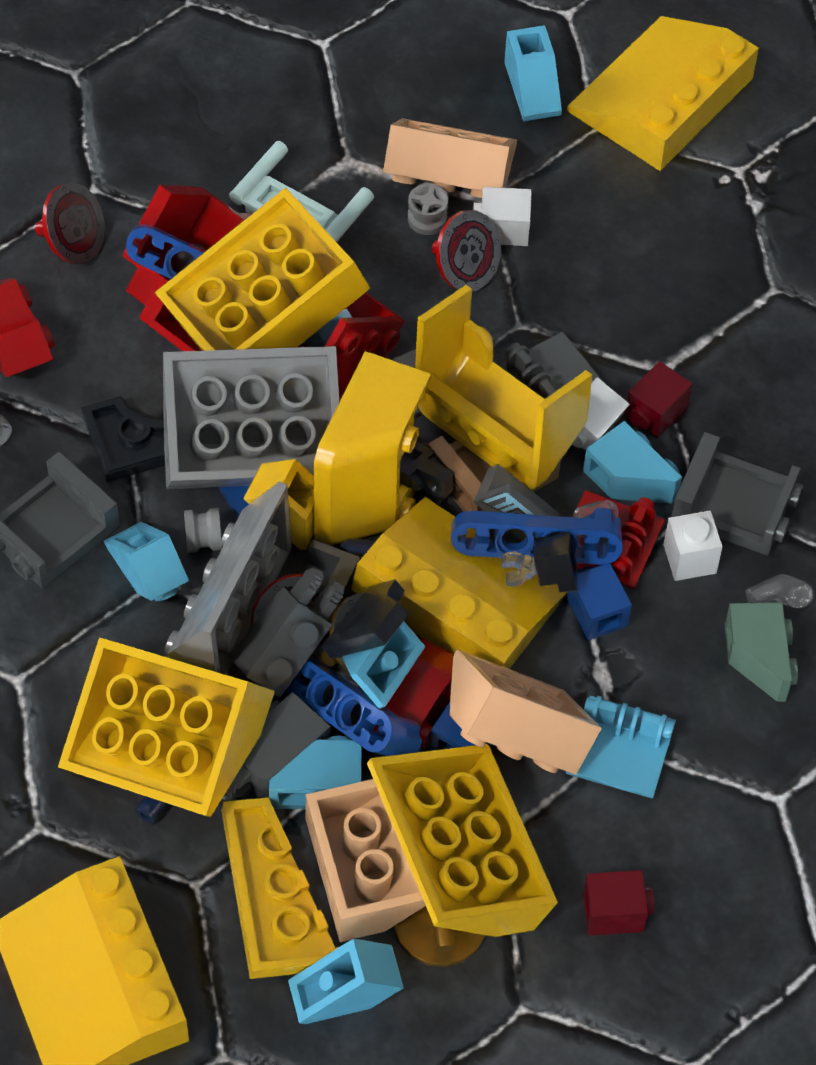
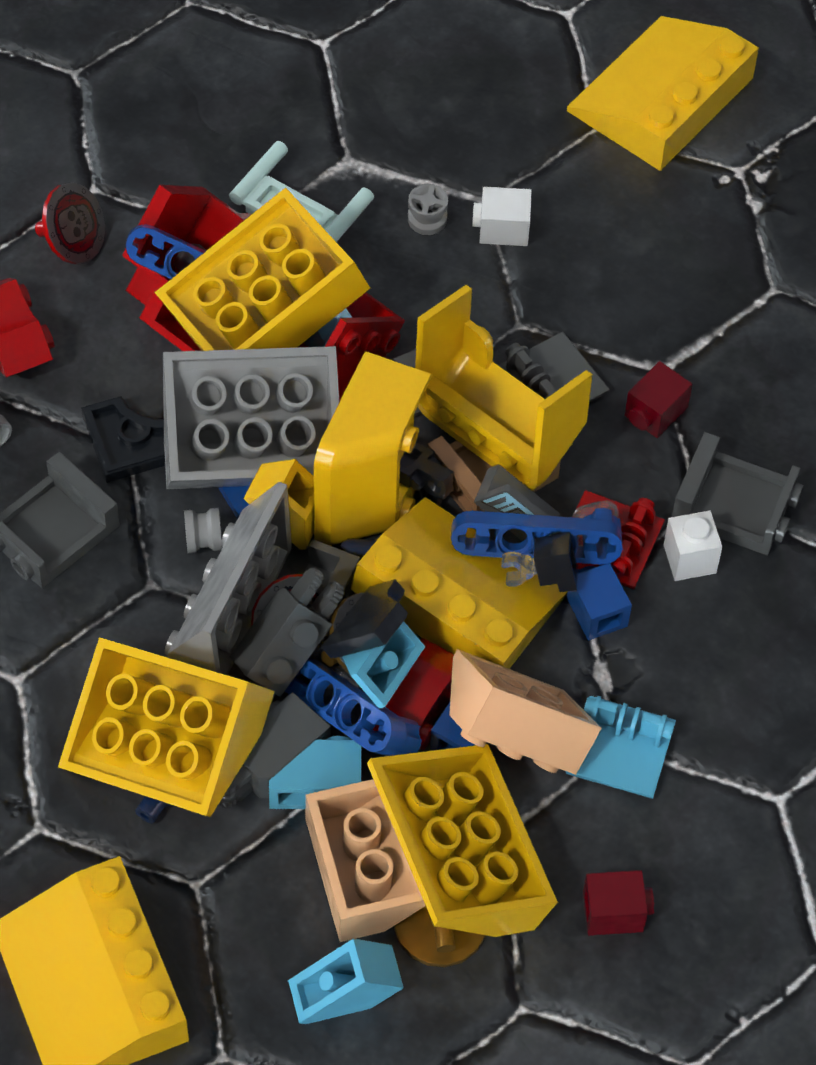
medium azure slope [104,522,189,601] -> none
yellow wing [221,797,339,979] -> none
light nougat slope [383,118,517,198] -> none
shield [432,210,501,291] -> none
medium azure slope [504,25,562,122] -> none
white brick [572,377,629,450] -> none
medium azure slope [583,421,682,504] -> none
sand green slope [724,602,798,702] -> none
clear arm [745,574,814,608] -> none

